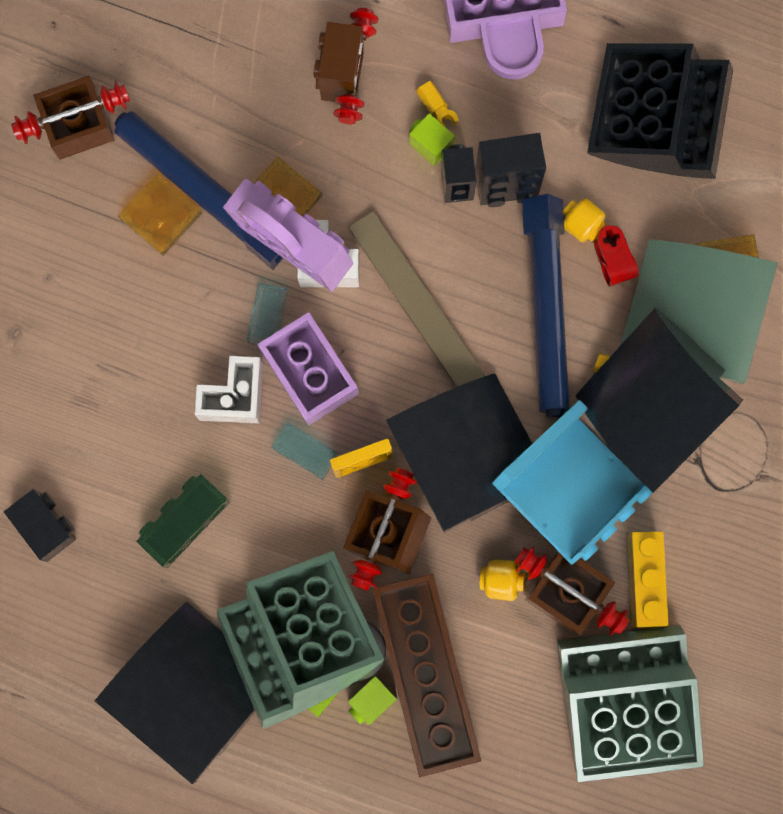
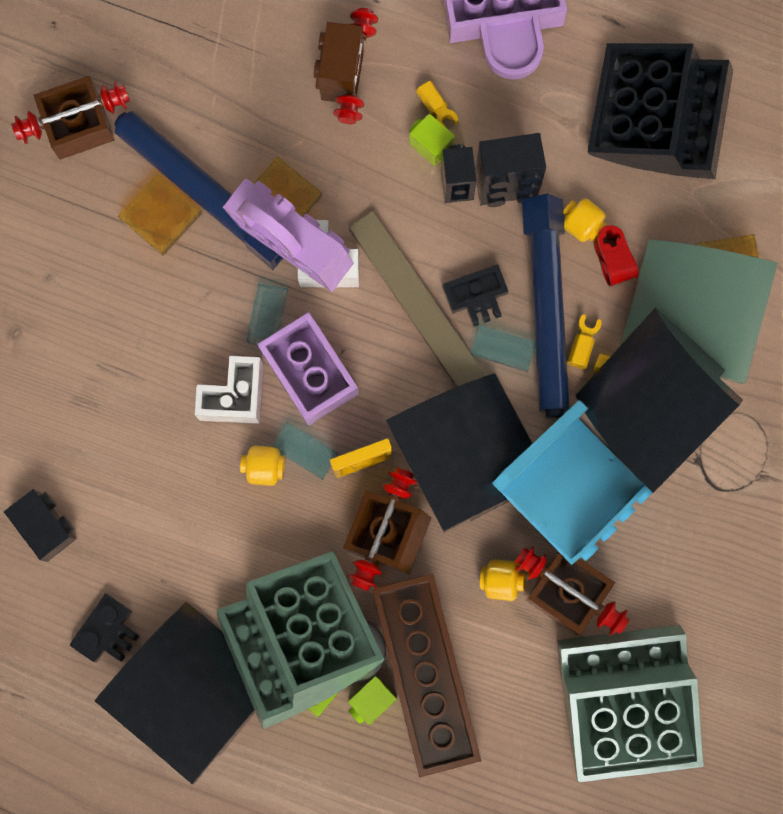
clear green brick [136,474,230,569] -> none
yellow brick [627,531,669,628] -> none
none -> black hinge [69,594,140,663]
none -> yellow head [240,445,285,486]
none -> black hinge [442,264,509,327]
none -> clear light blue tile [471,325,536,372]
none -> yellow bar [567,314,602,369]

